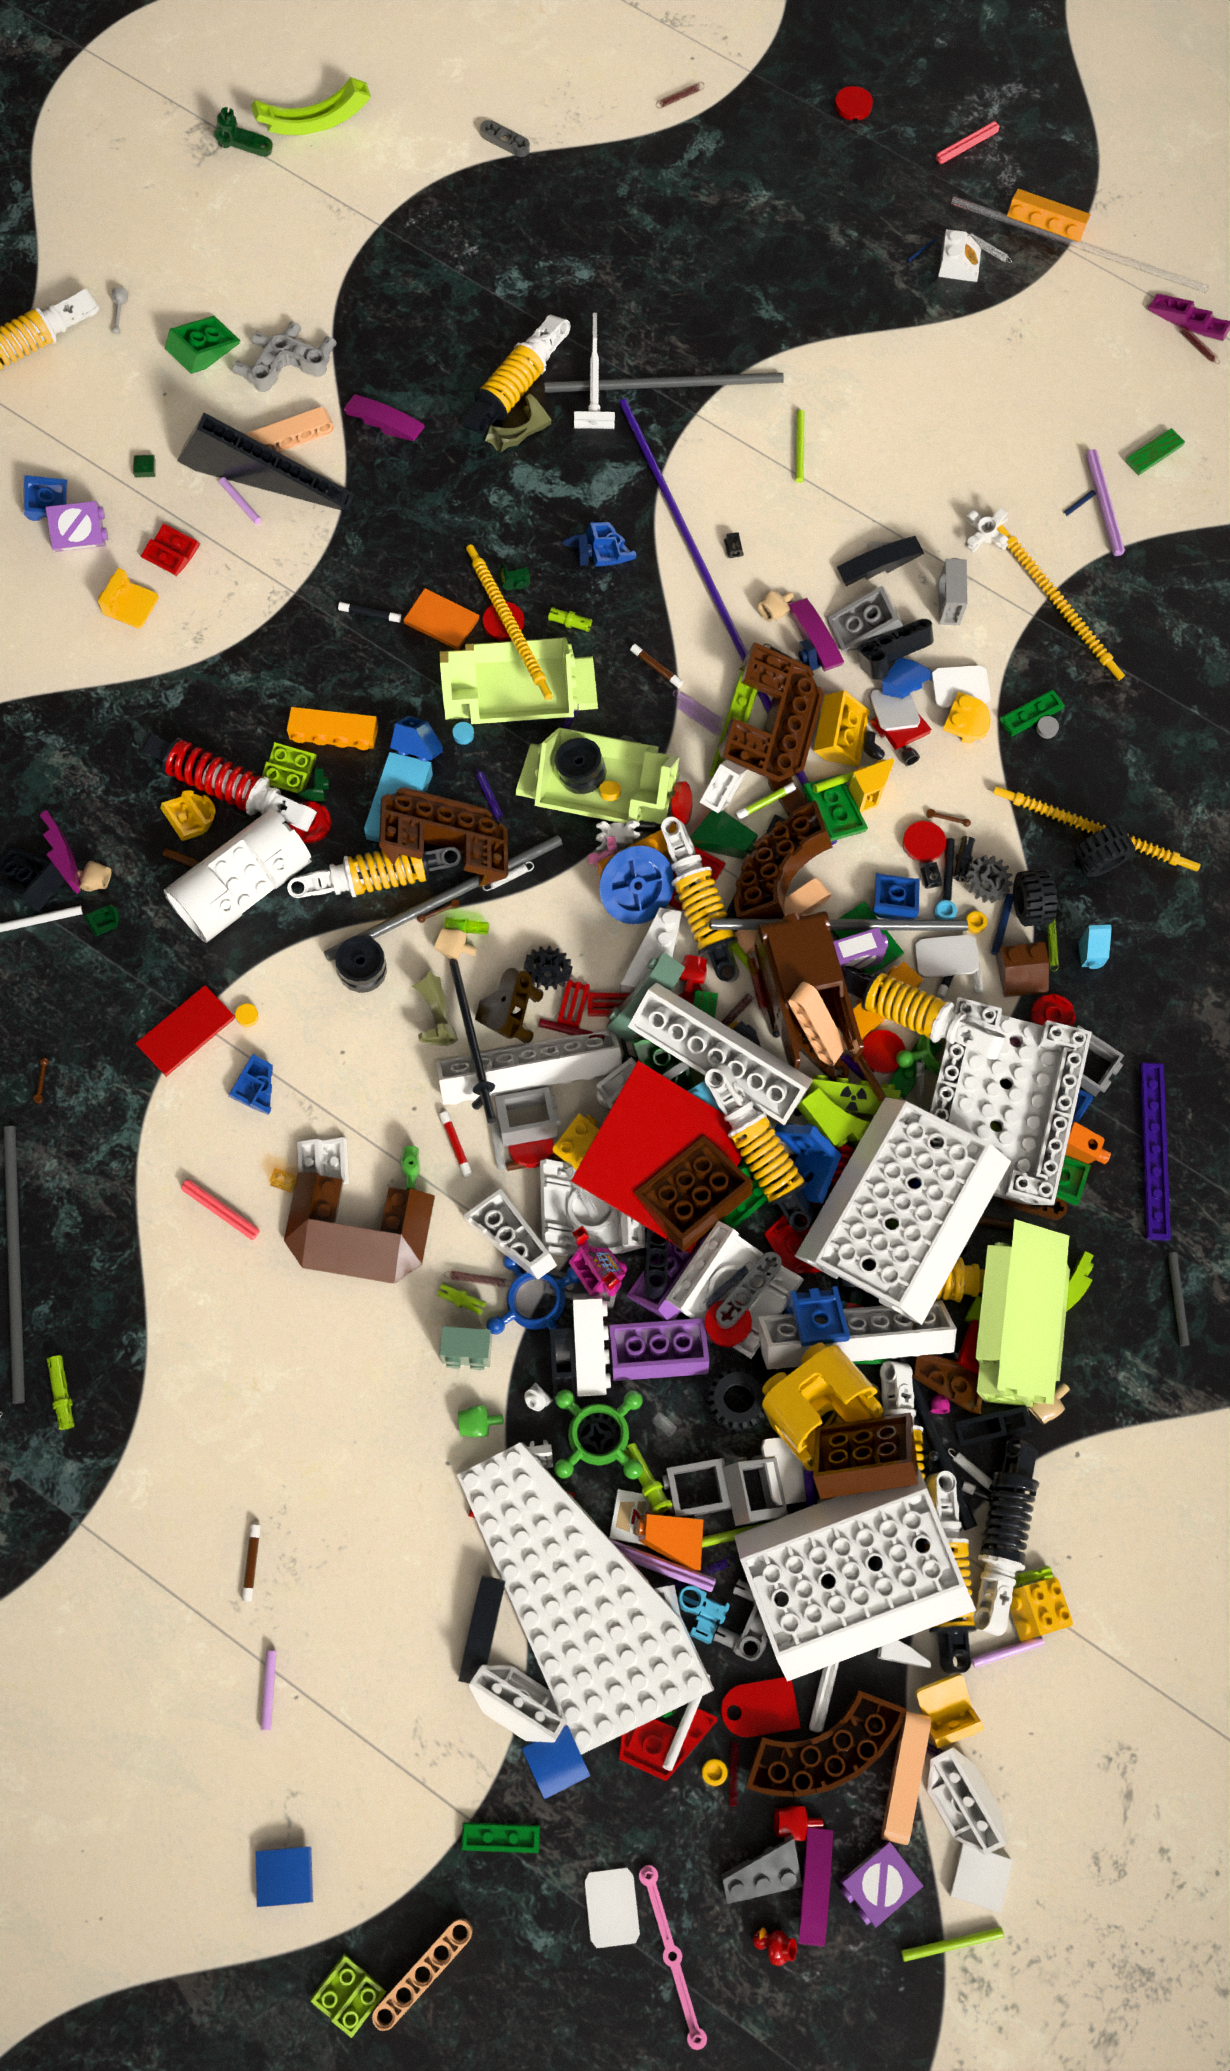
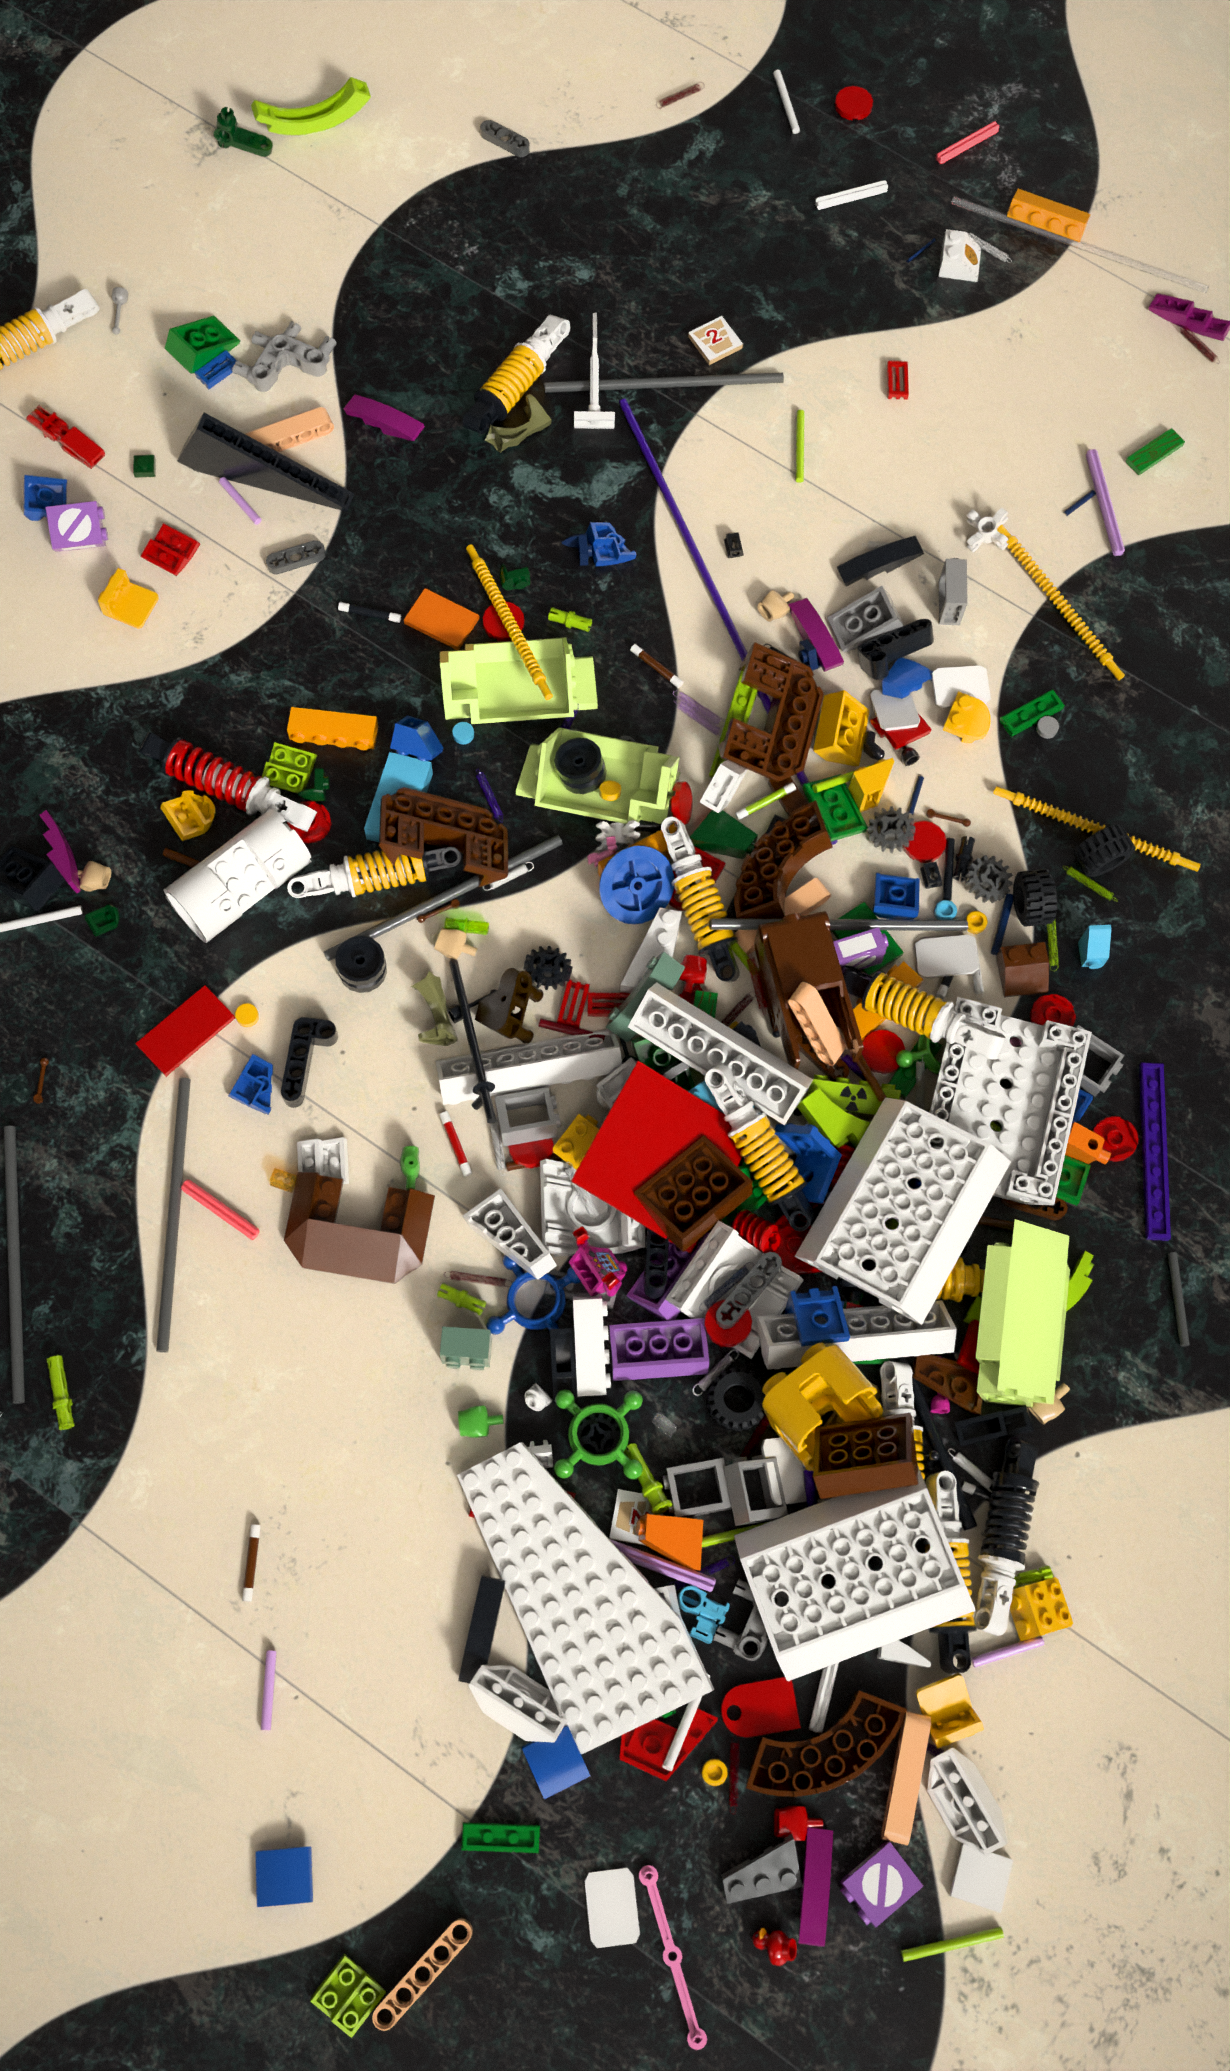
none -> red arm [26,405,105,469]
none -> dark grey piece [156,1078,191,1353]
none -> blue tile [195,350,237,389]
none -> dark grey beam [266,540,326,575]
none -> black beam [281,1017,338,1108]
none -> black hinge [447,989,497,1024]
none -> tile [688,316,743,365]
none -> white piece [693,1349,739,1396]
none -> red piece [731,1209,781,1253]
none -> dark red piece [740,1414,770,1460]
none -> white bar [773,70,800,134]
none -> white axle [815,180,888,210]
none -> dark grey gear [868,806,915,853]
none -> red tile [887,361,909,400]
none -> dark blue piece [907,776,924,815]
none -> lime piece [1063,866,1118,901]
none -> red tile [1093,1116,1139,1162]

